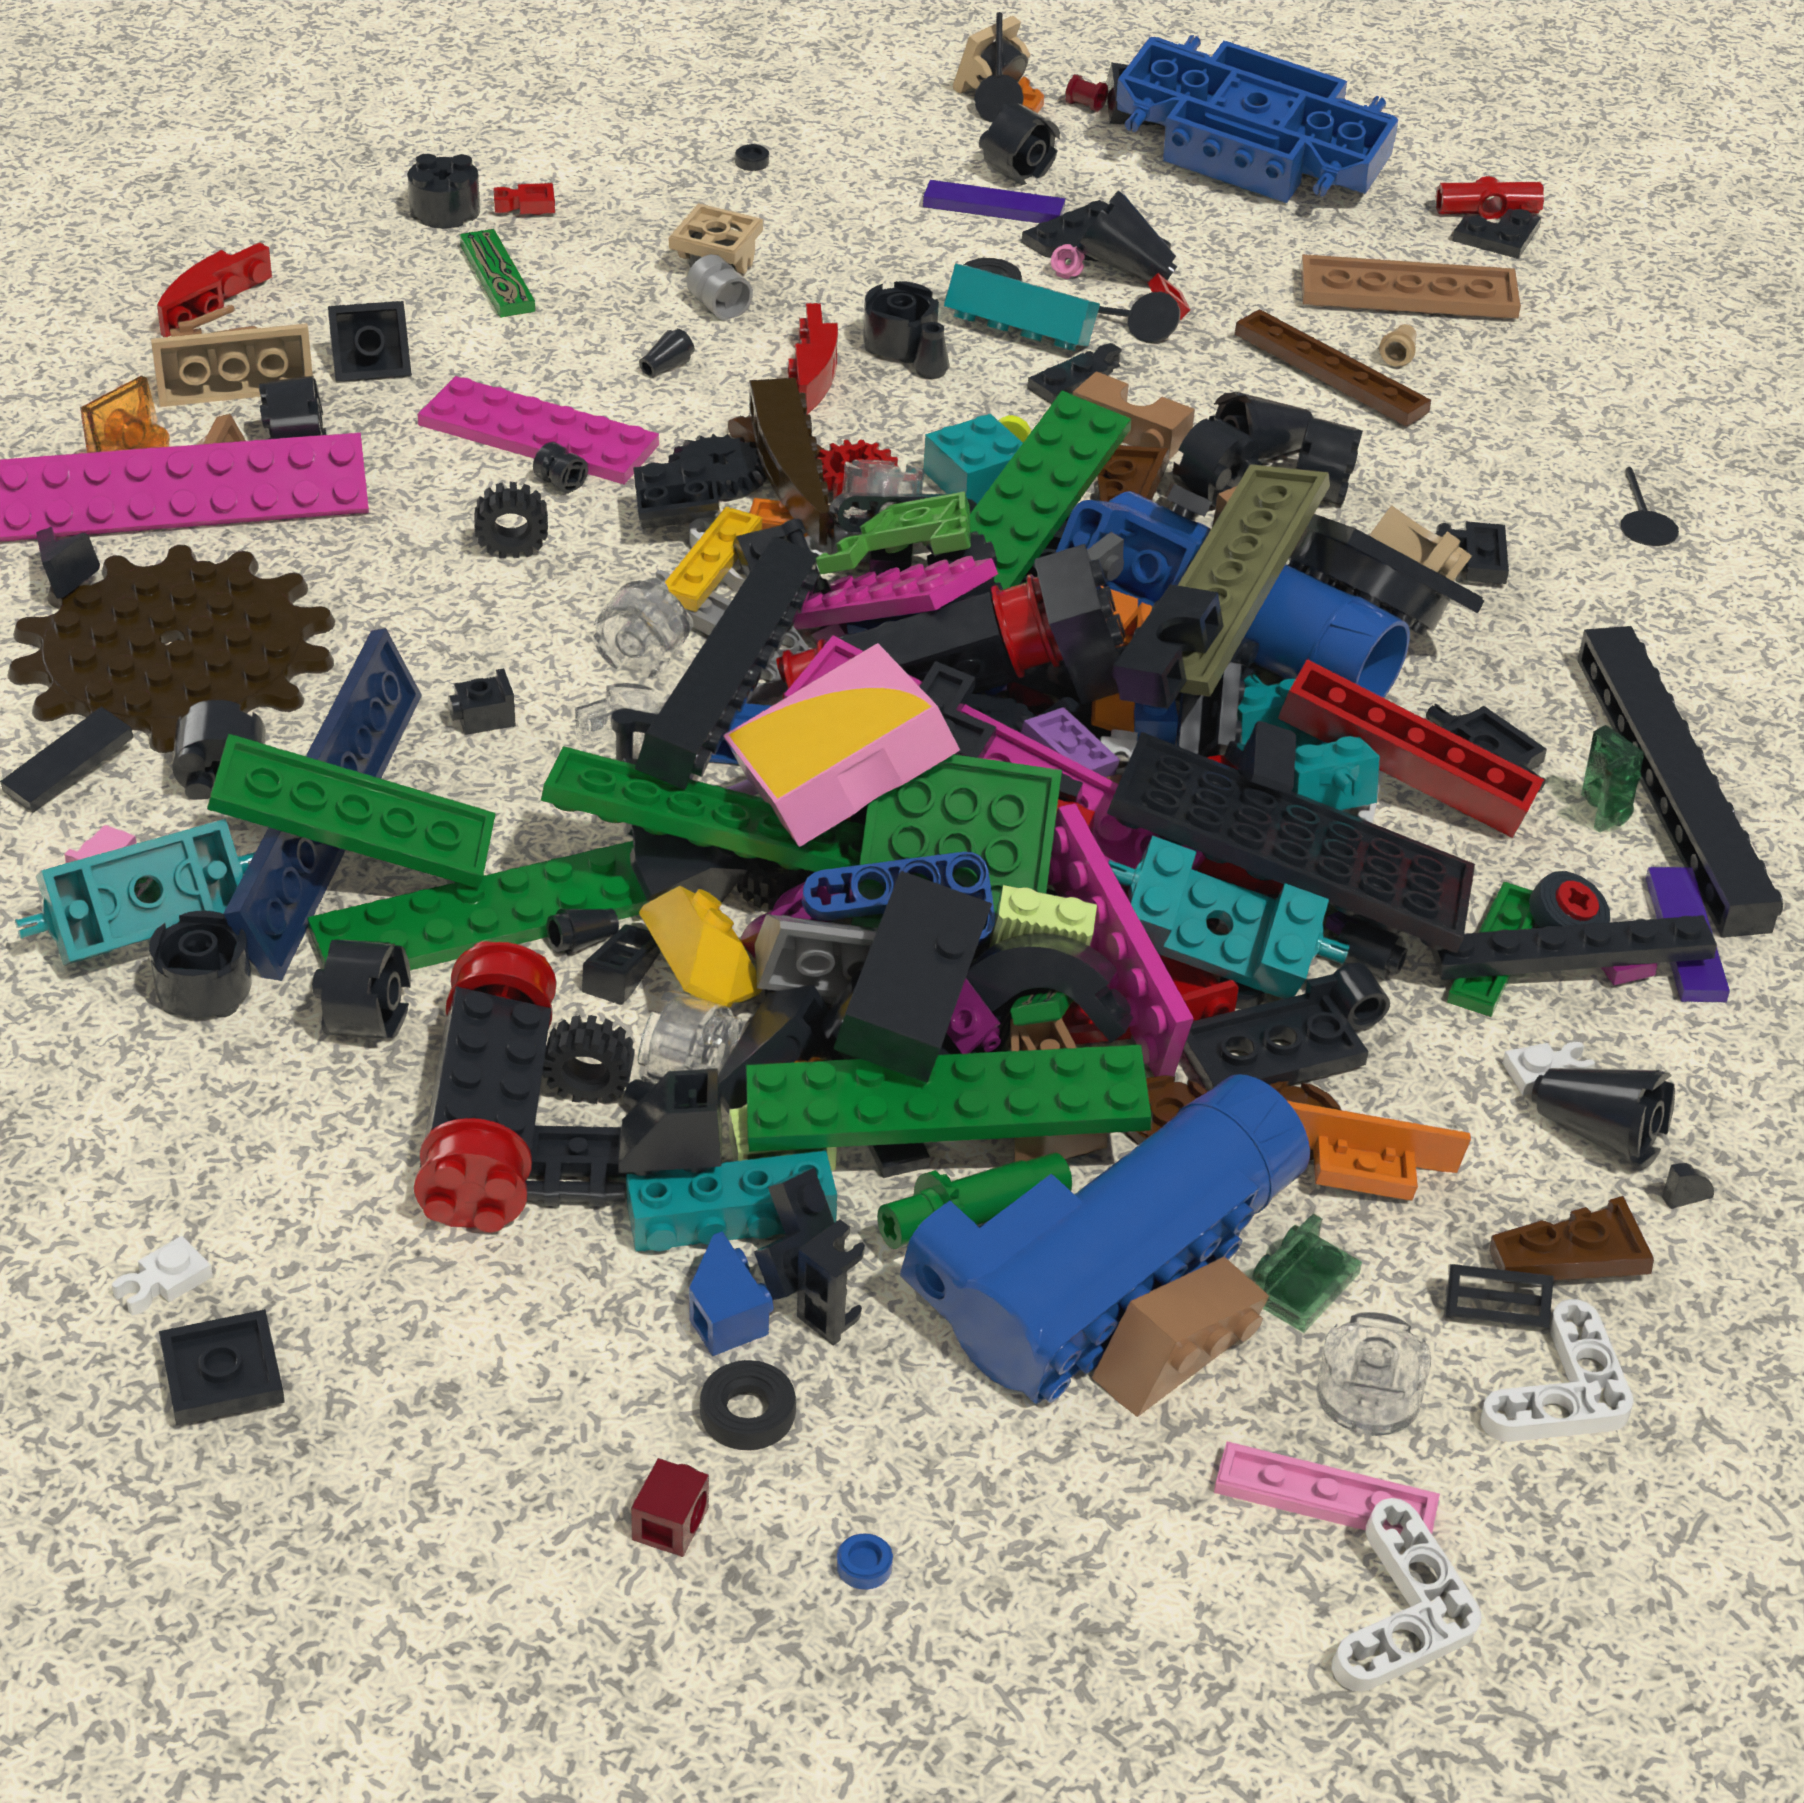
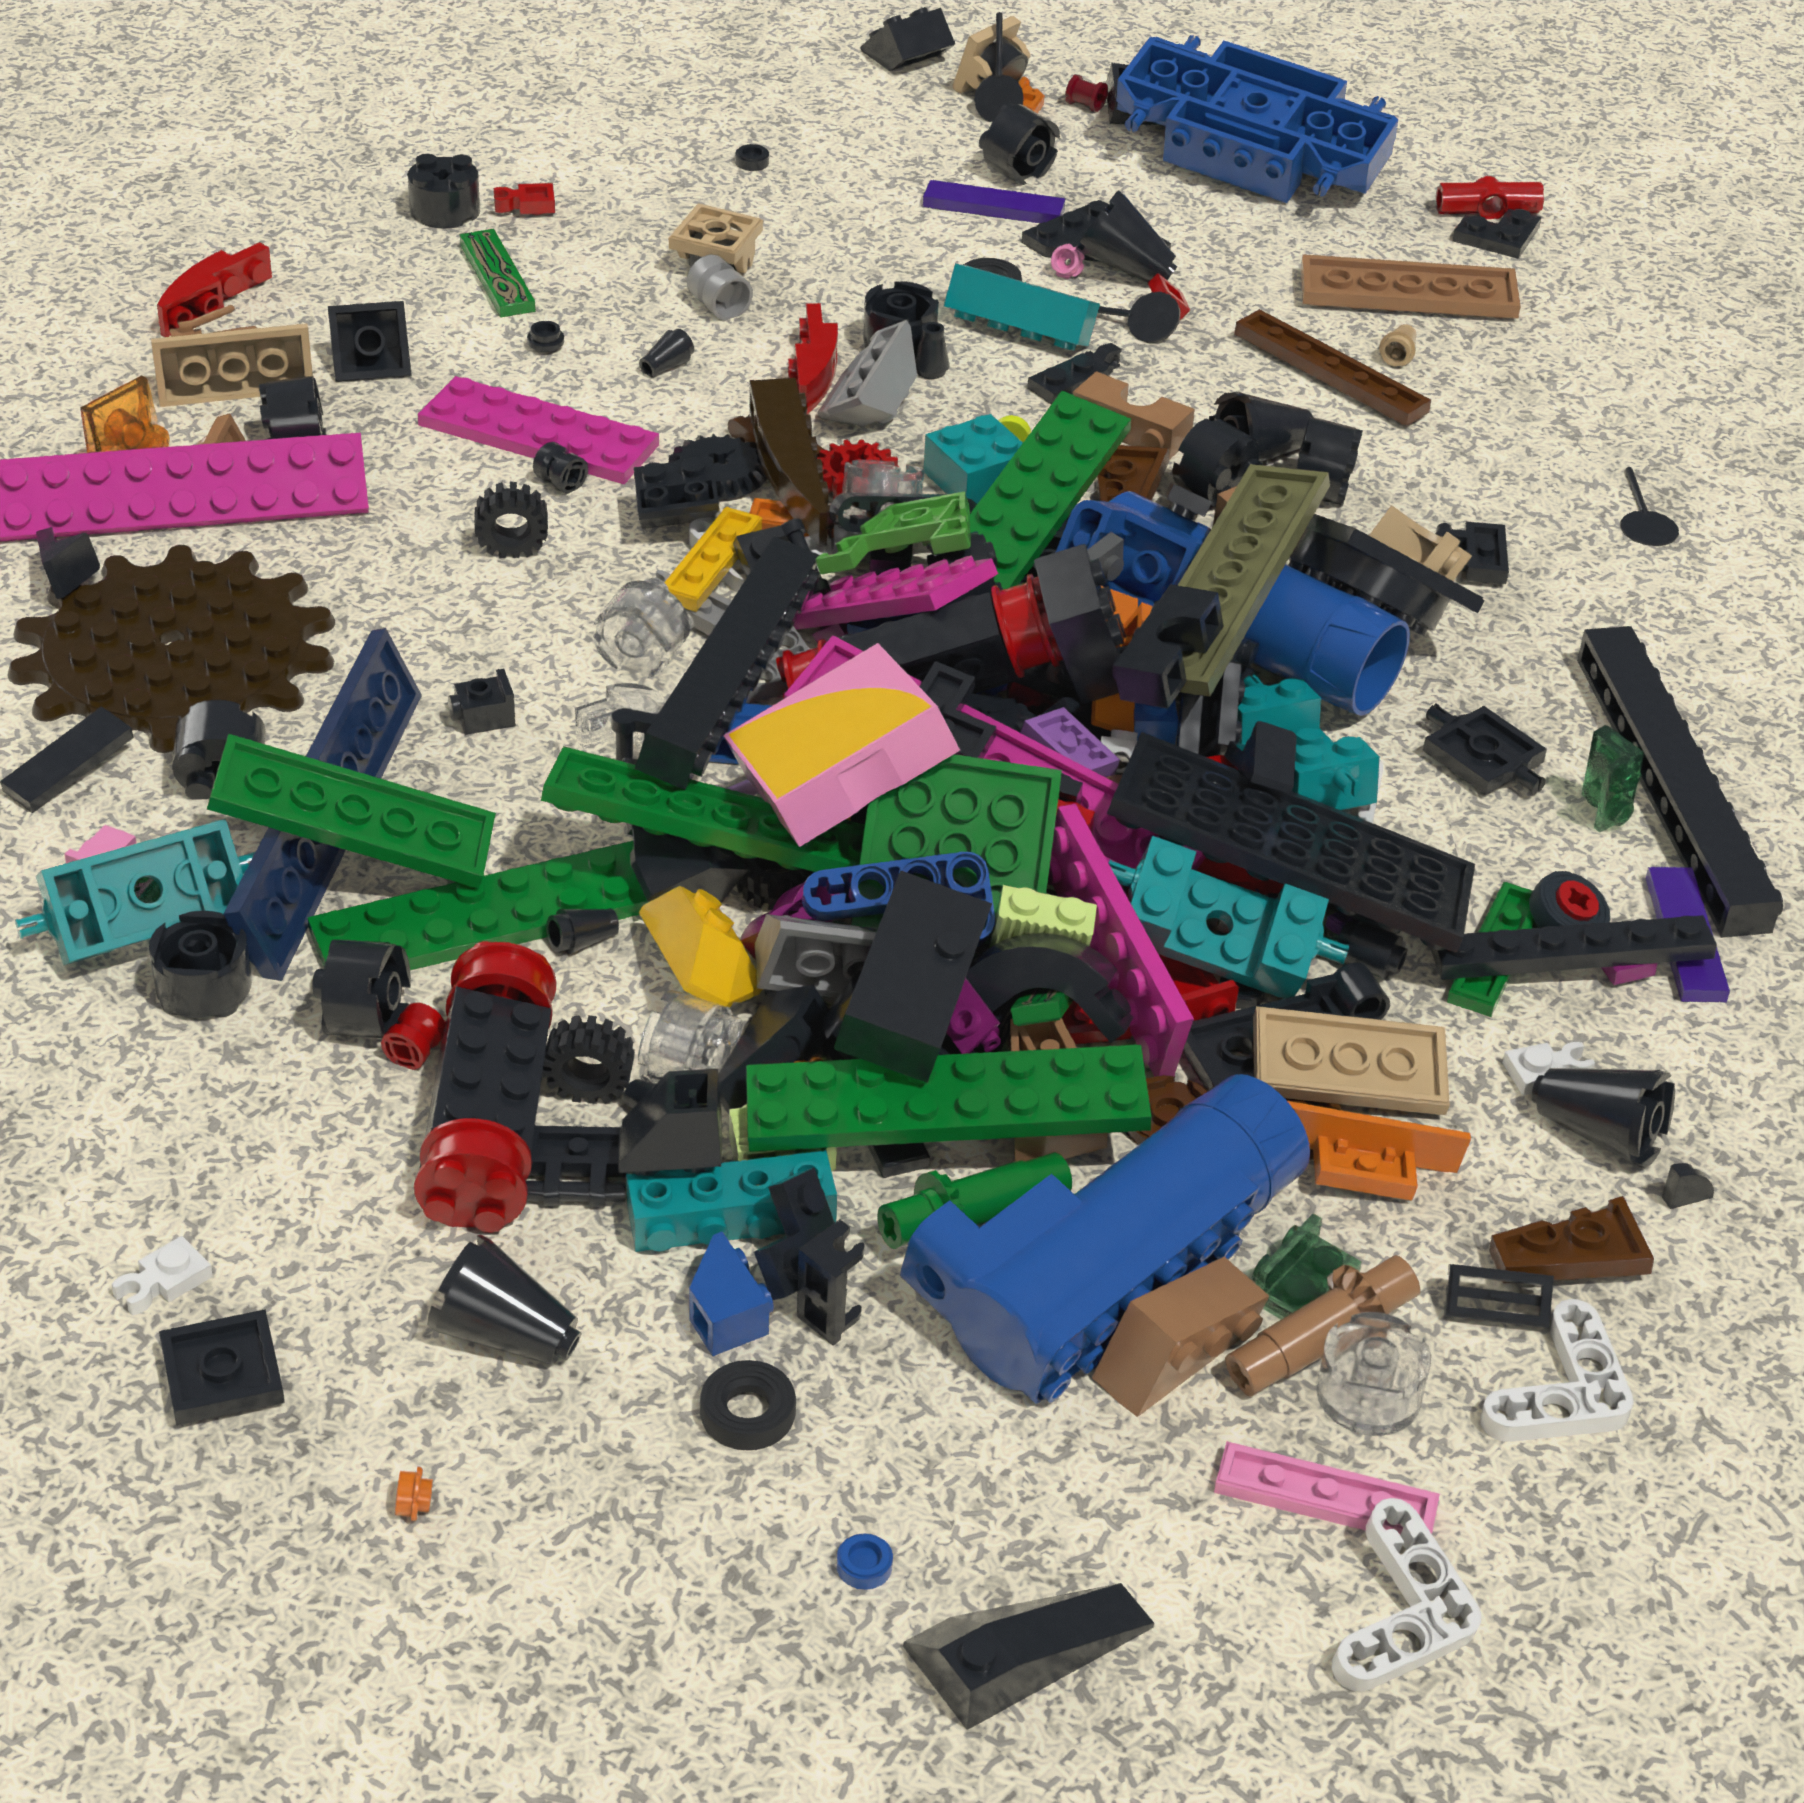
black slope [582,924,661,1005] -> none
dark red brick [631,1458,709,1557] -> none
red brick [1278,659,1544,838] -> none
none -> red wheel [381,1003,445,1070]
none -> orange plate [395,1466,433,1521]
none -> black cone [427,1234,582,1365]
none -> black plate [527,321,565,352]
none -> light grey wedge [817,320,917,426]
none -> black slope [860,7,955,71]
none -> black wedge [903,1583,1154,1730]
none -> medium nougat gear [1225,1255,1421,1397]
none -> tan tile [1253,1006,1450,1115]

